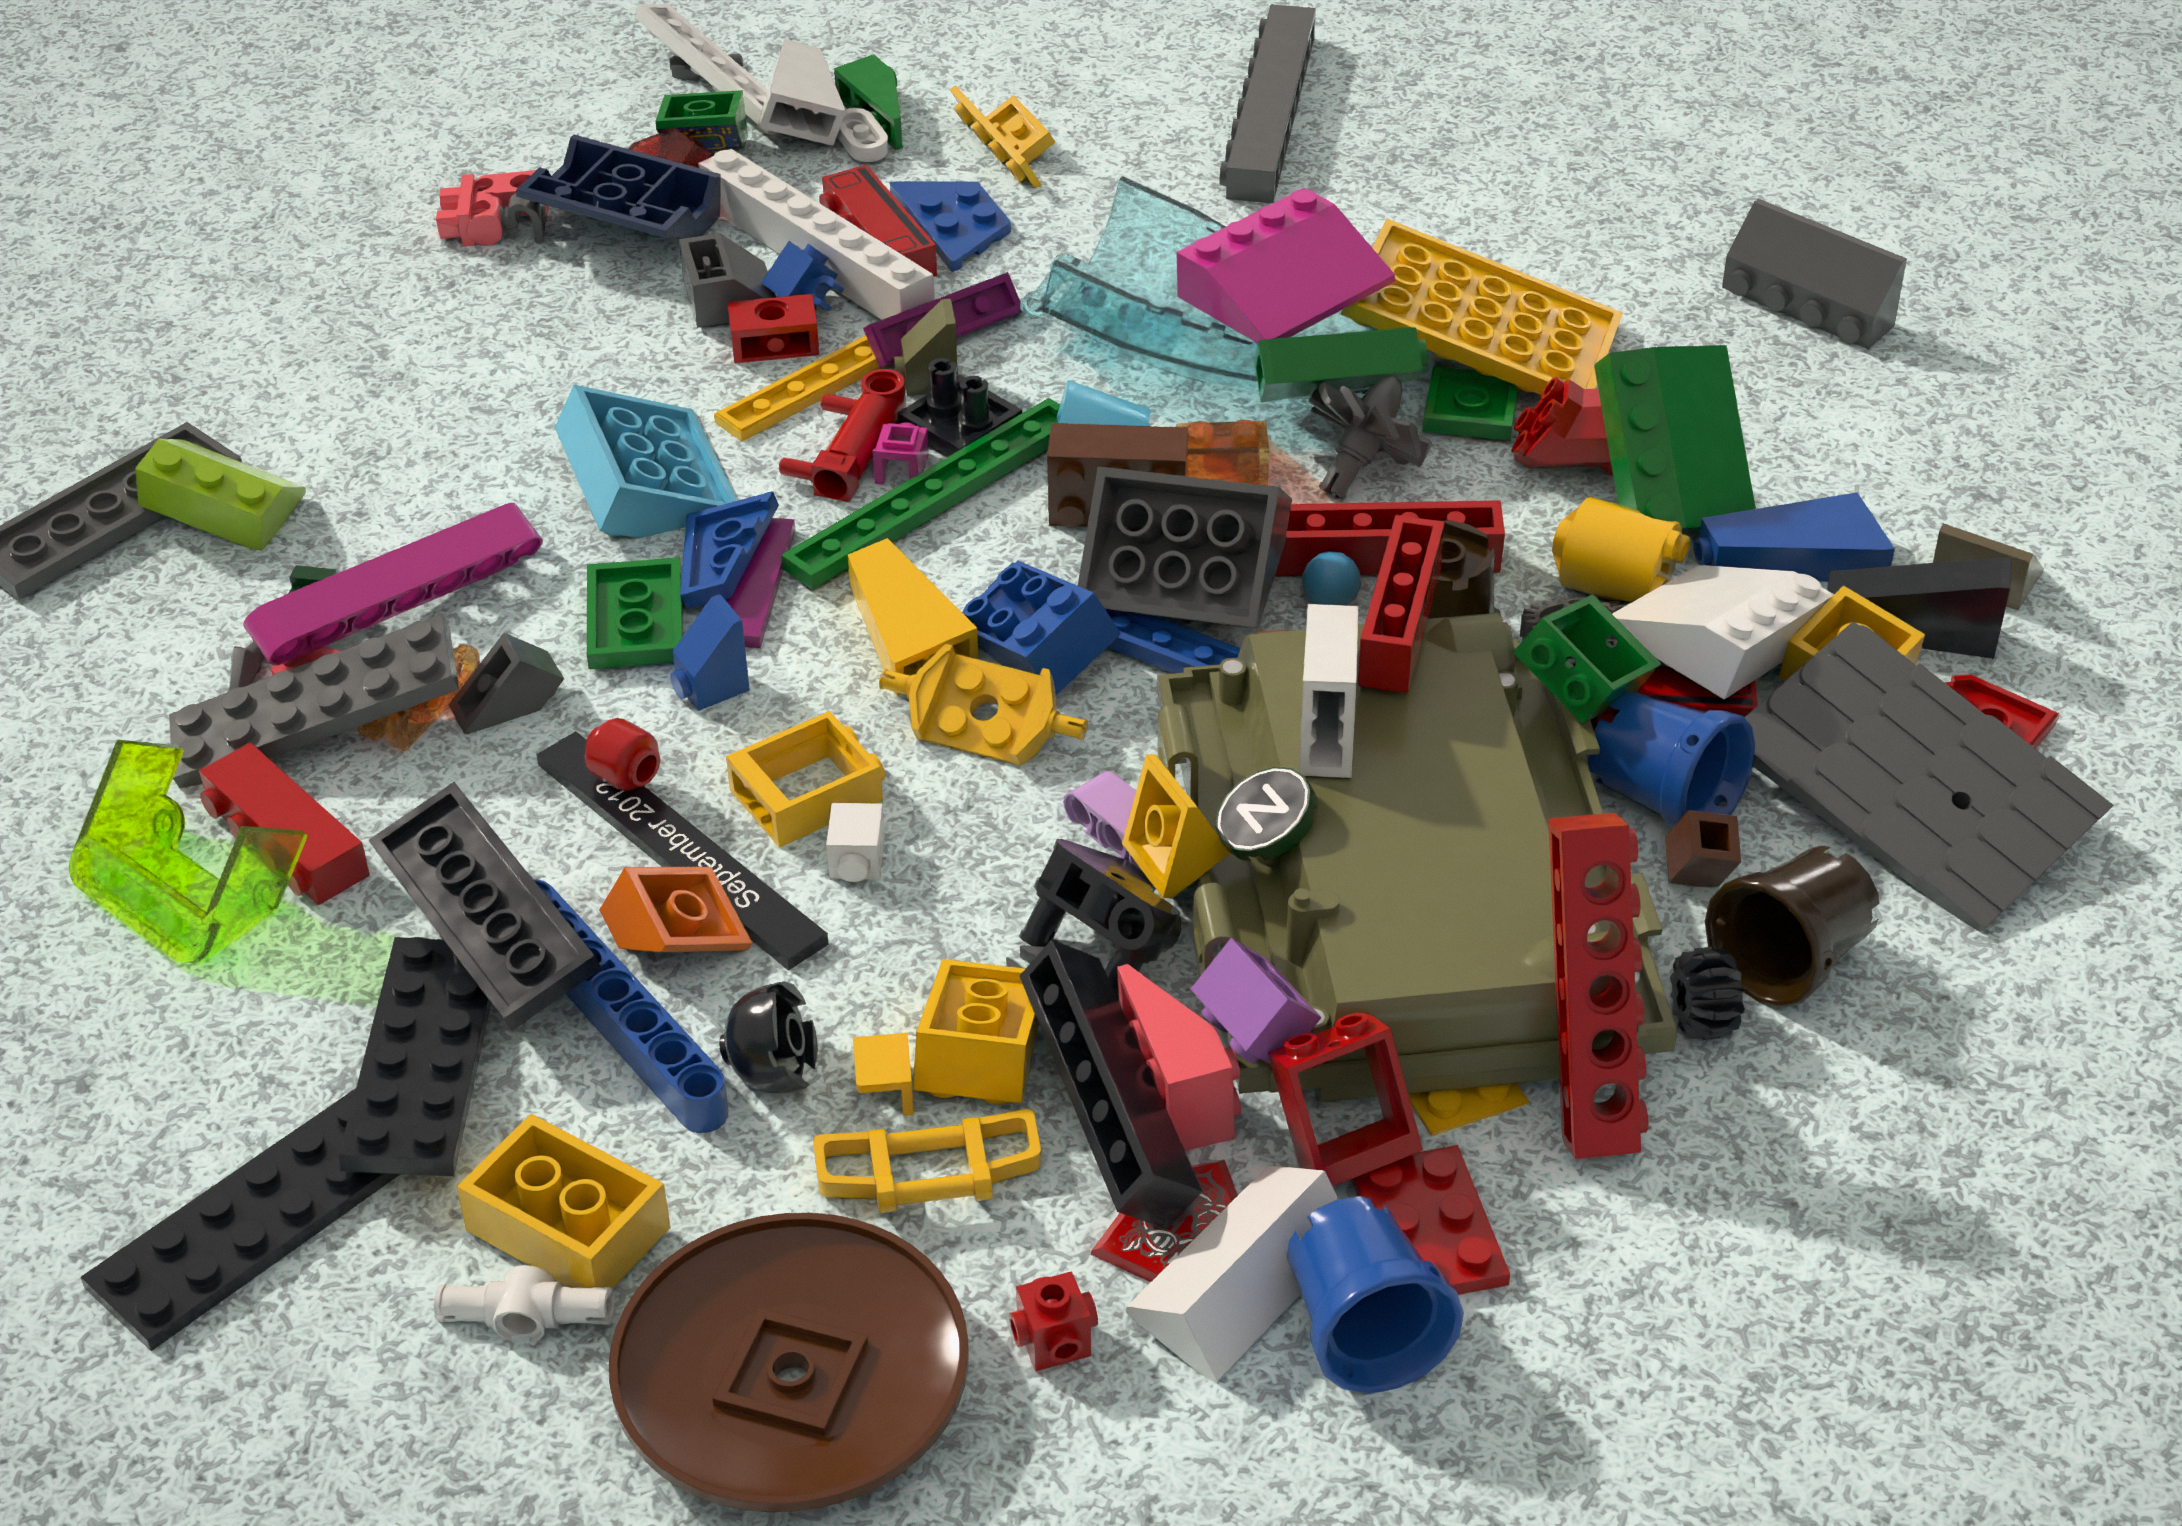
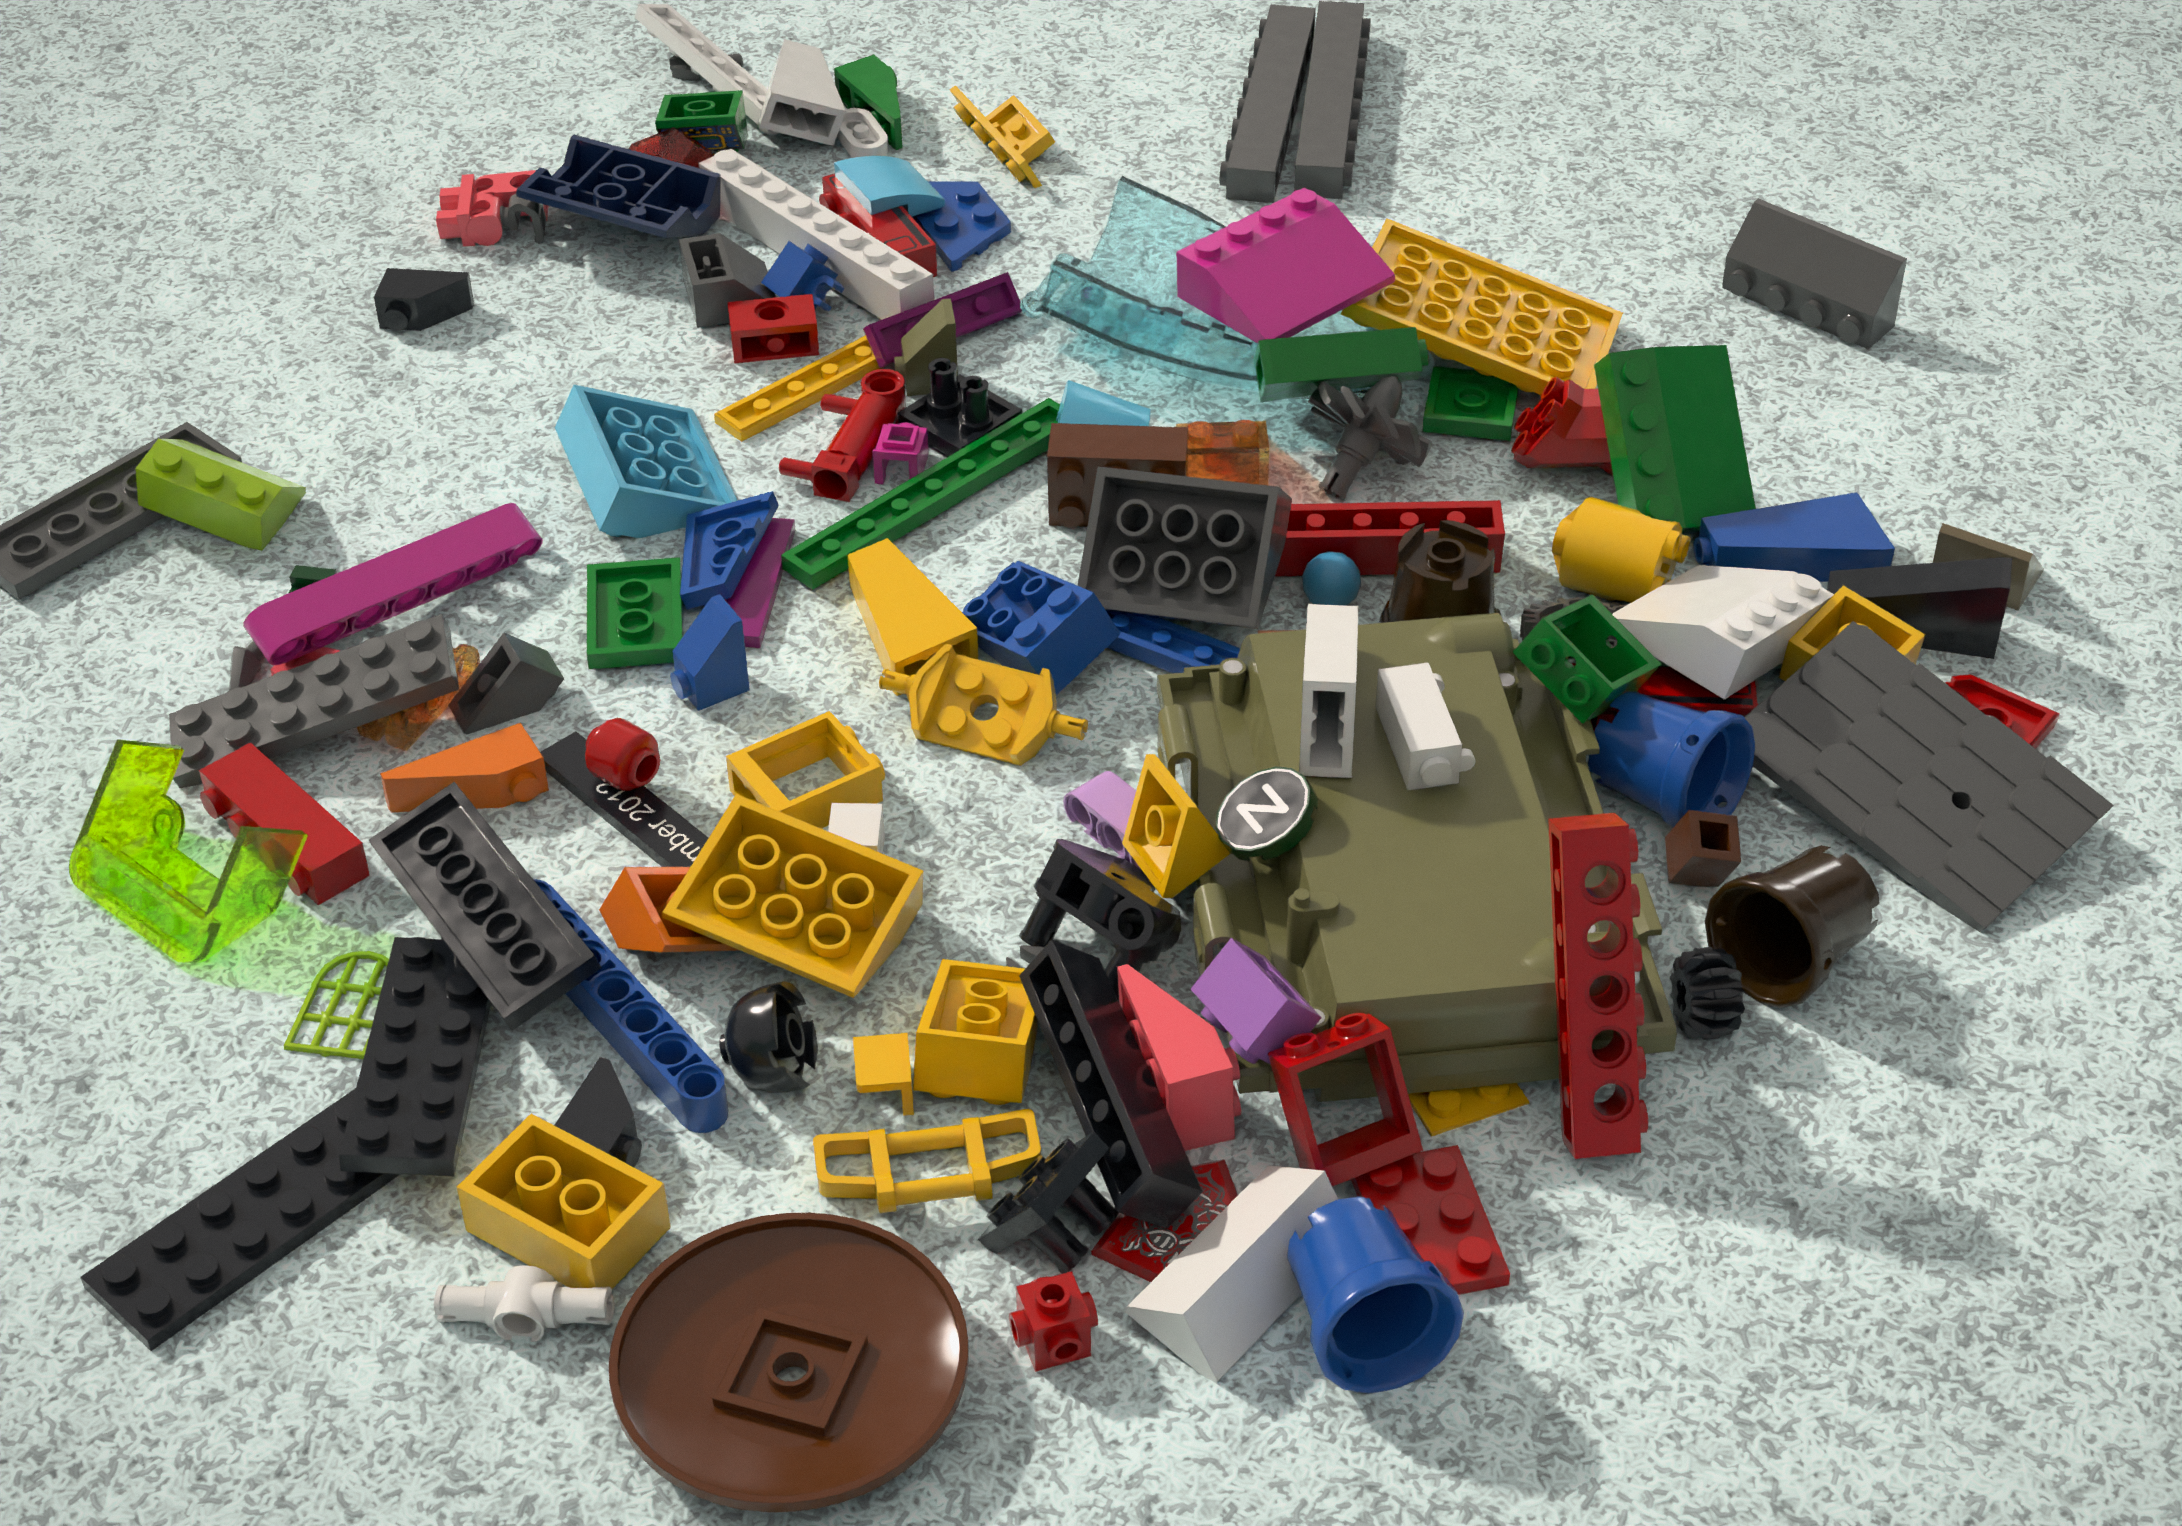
red brick [1358,515,1444,693] -> none
none -> lime window [283,951,389,1059]
none -> black slope [374,268,474,331]
none -> orange slope [380,723,549,813]
none -> black slope [554,1057,642,1167]
none -> yellow slope [662,794,924,998]
none -> medium azure slope [834,156,945,217]
none -> black plate [978,1132,1119,1274]
none -> dark grey brick [1294,1,1371,199]
none -> white brick [1376,663,1476,790]

